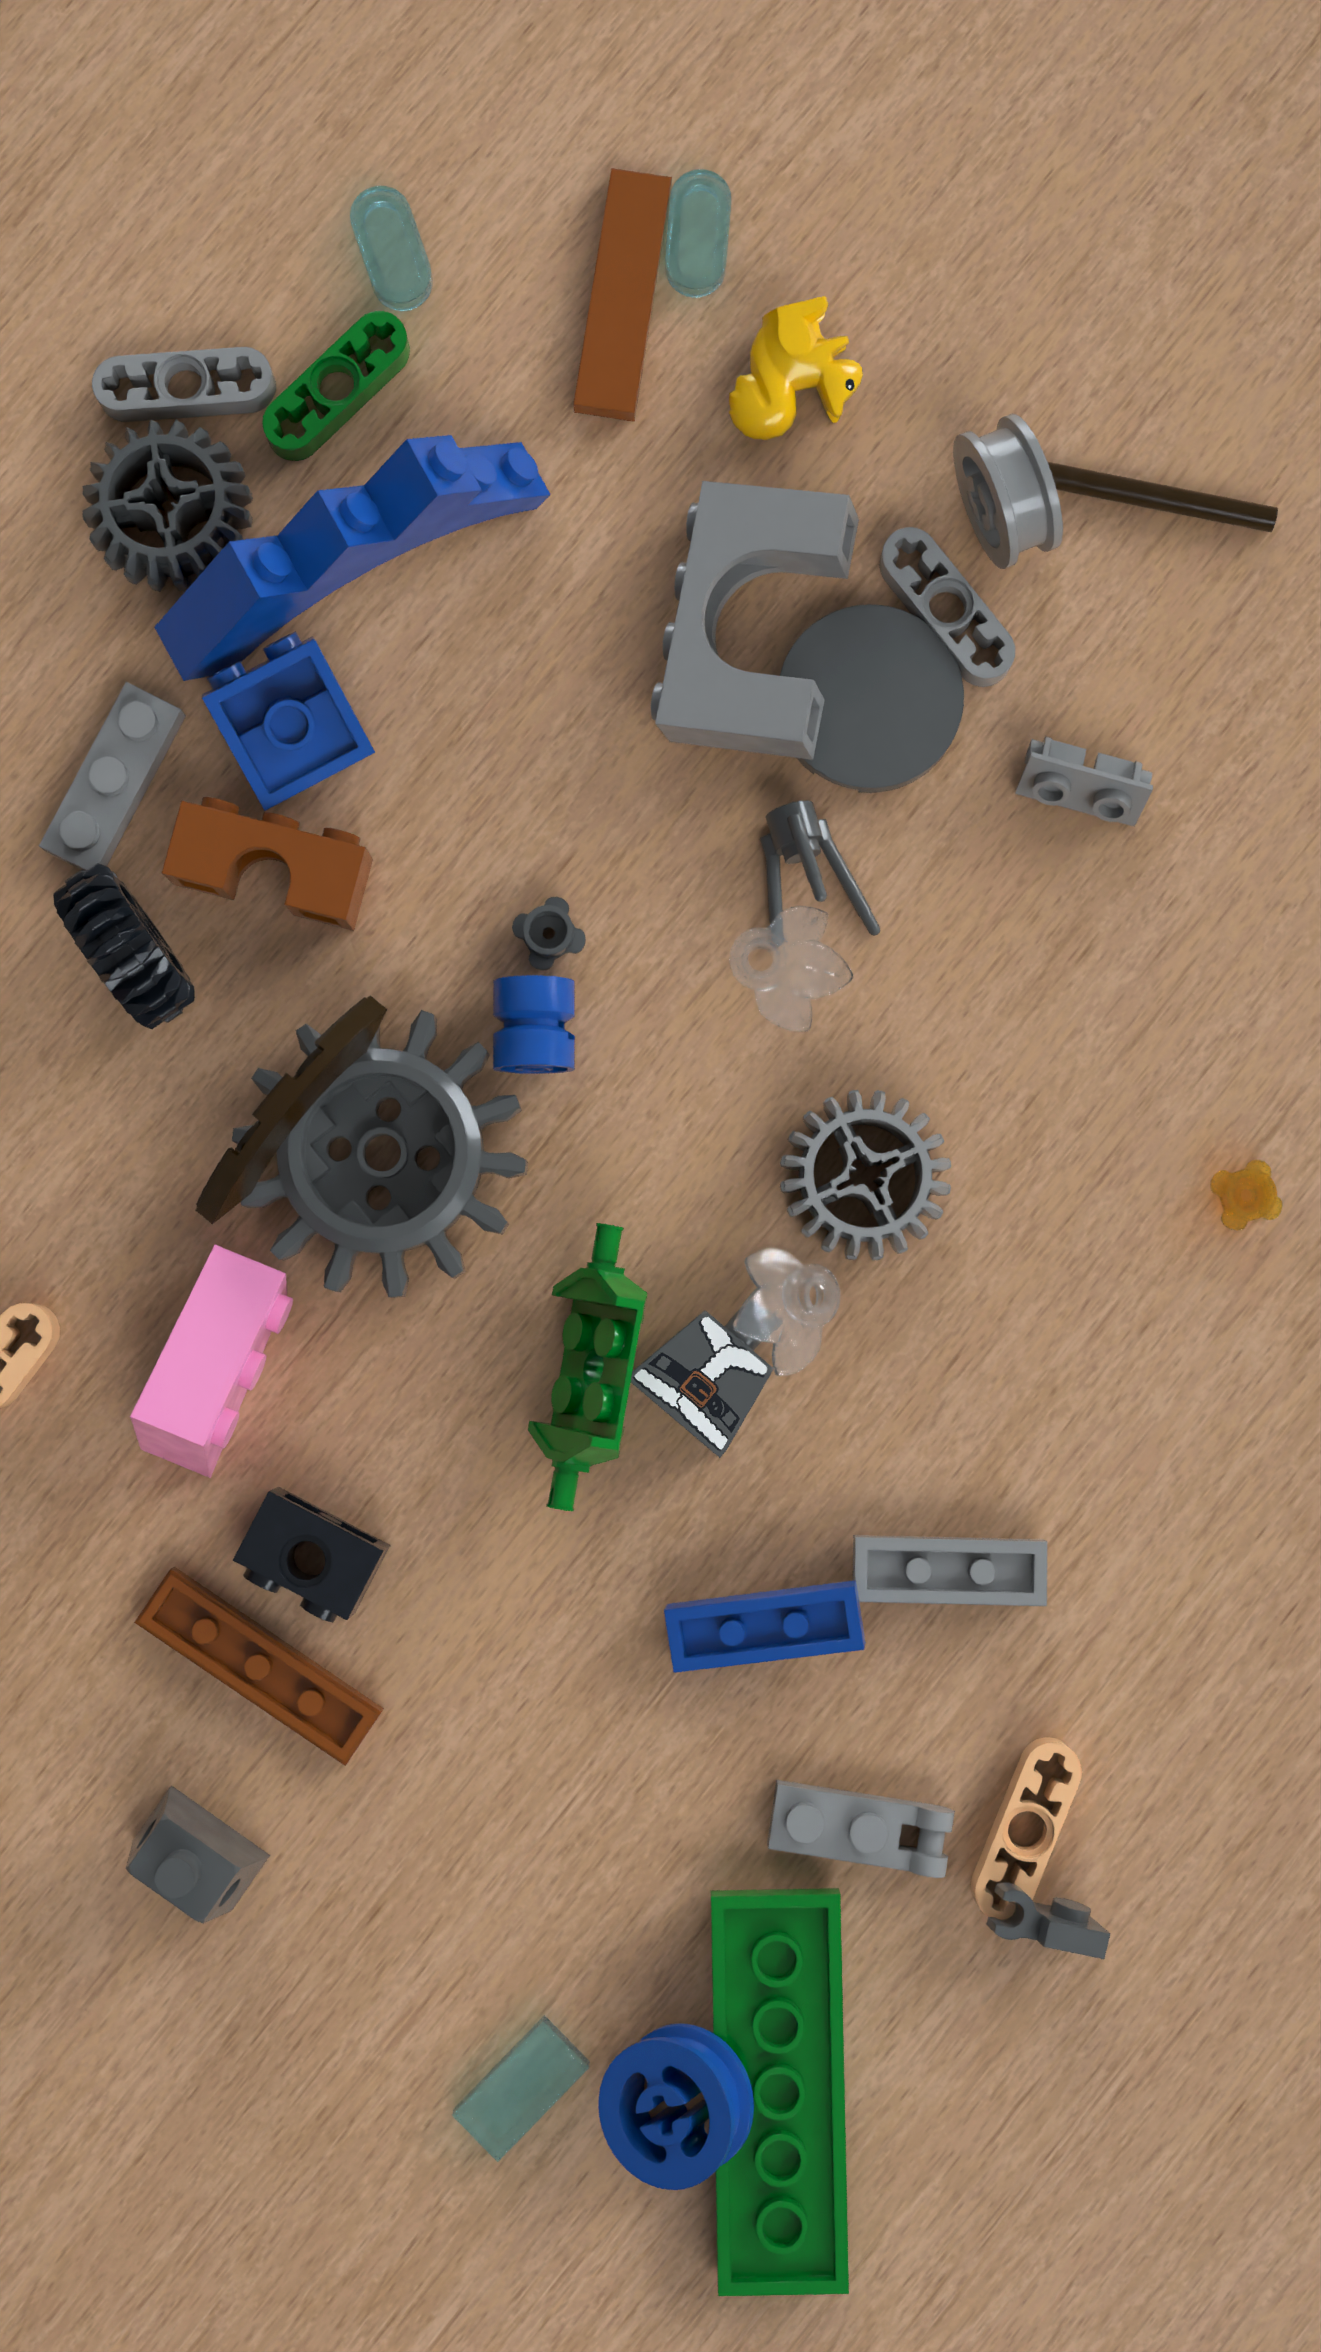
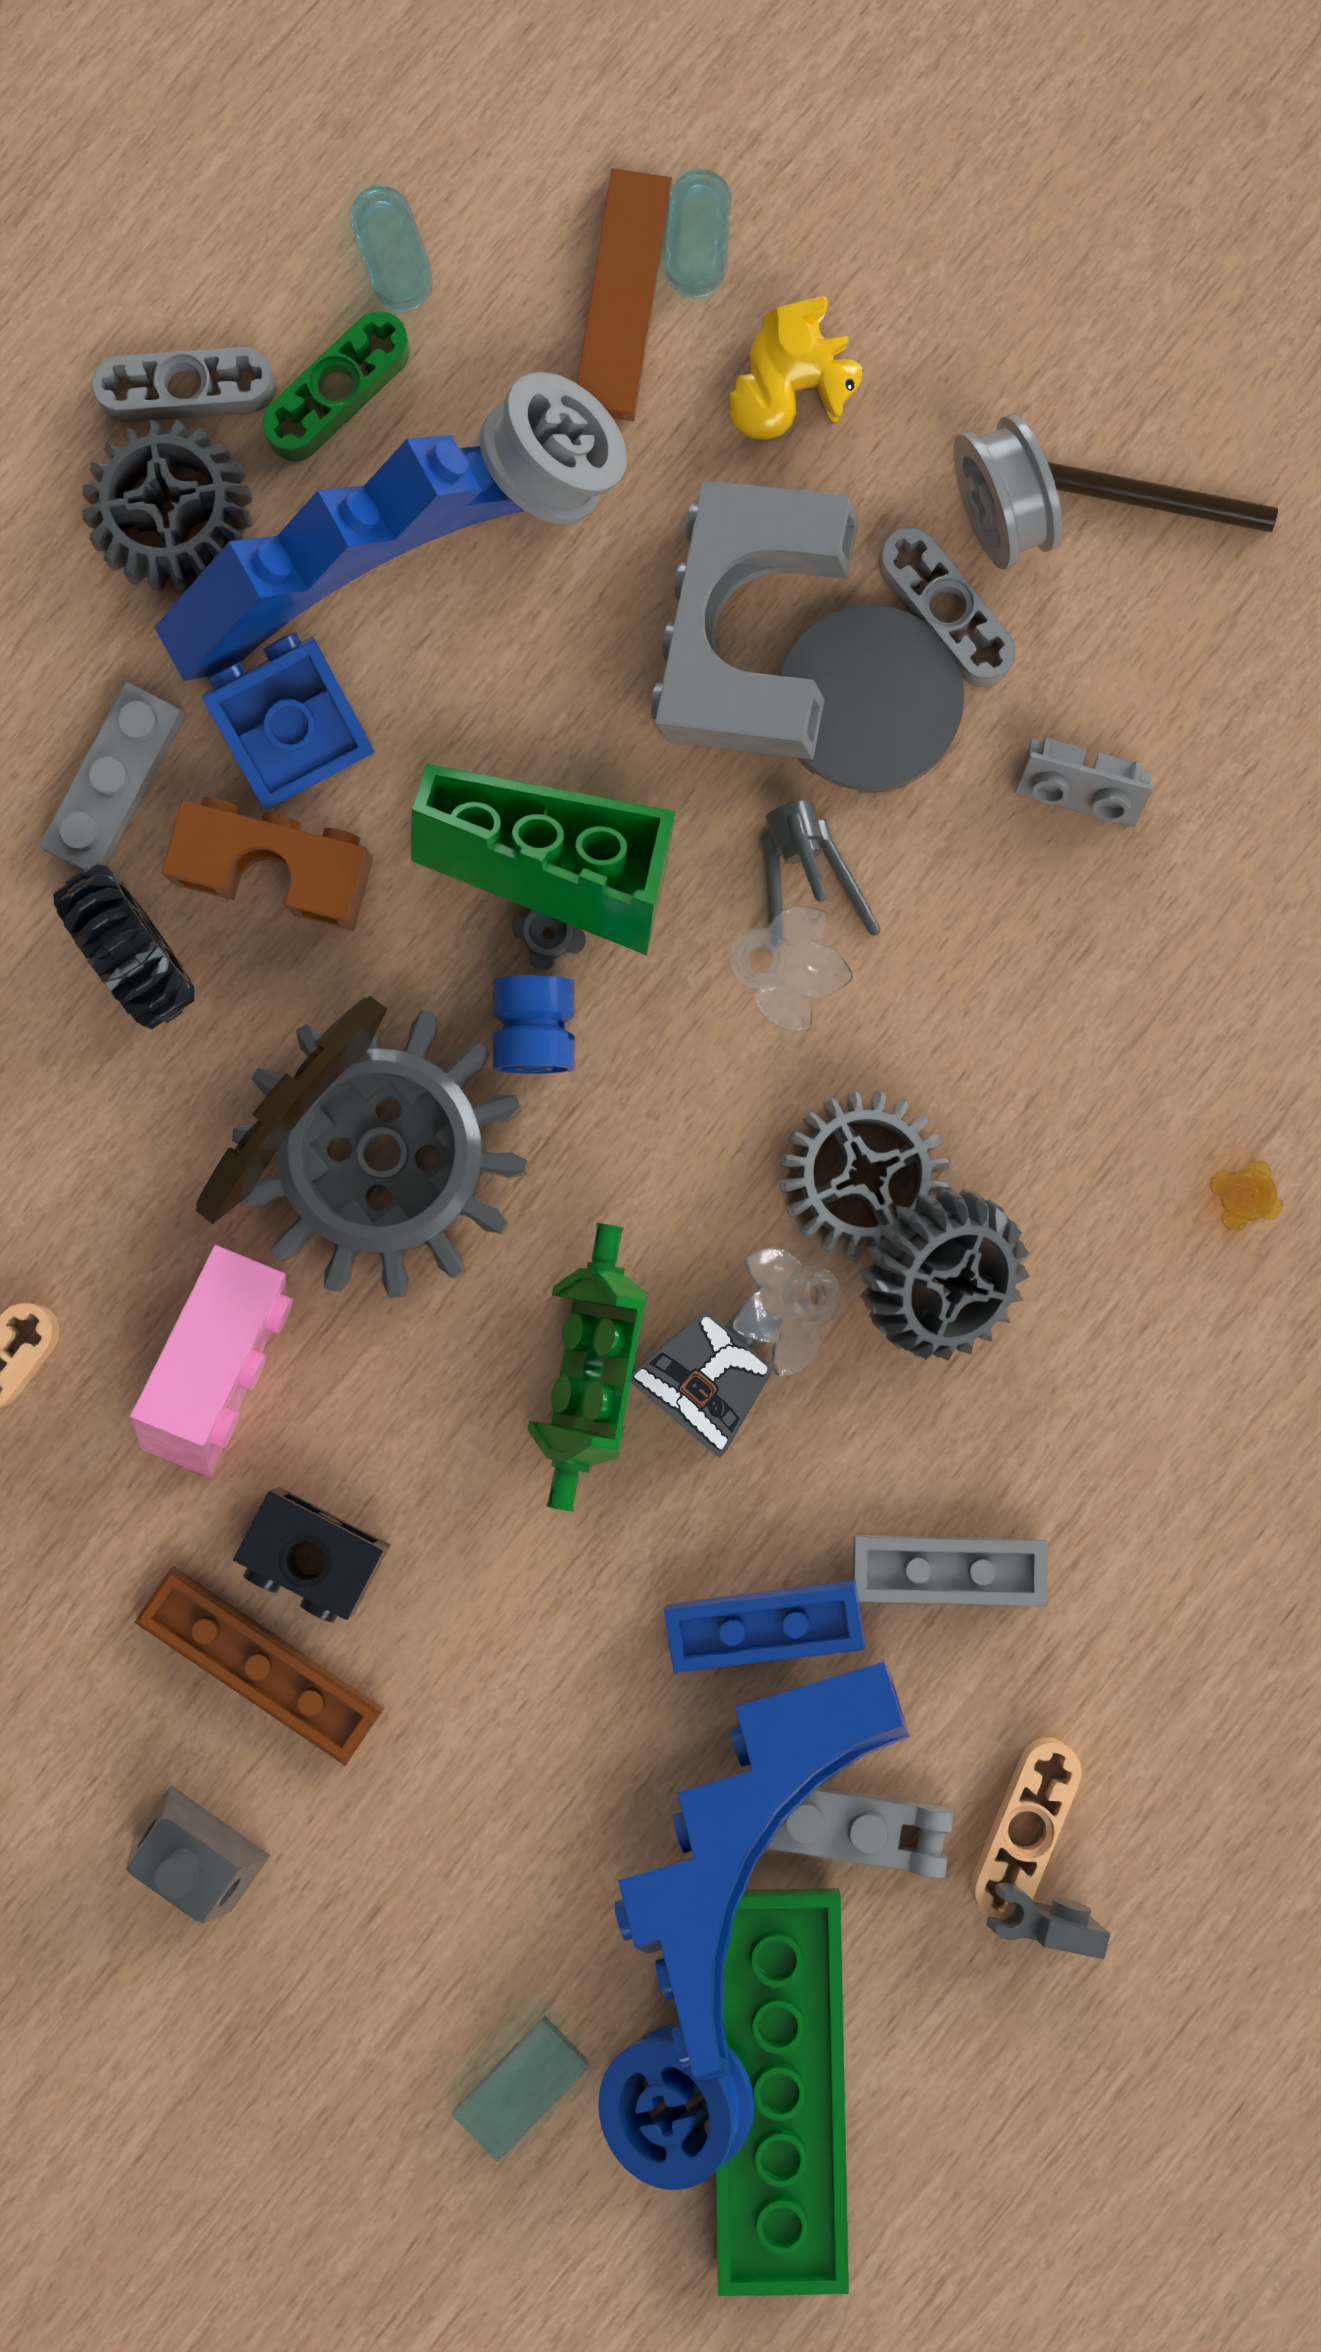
none -> green wedge [411,764,675,956]
none -> light grey wheel [479,372,627,524]
none -> blue arch [614,1662,910,2081]
none -> dark grey gear [859,1187,1030,1361]

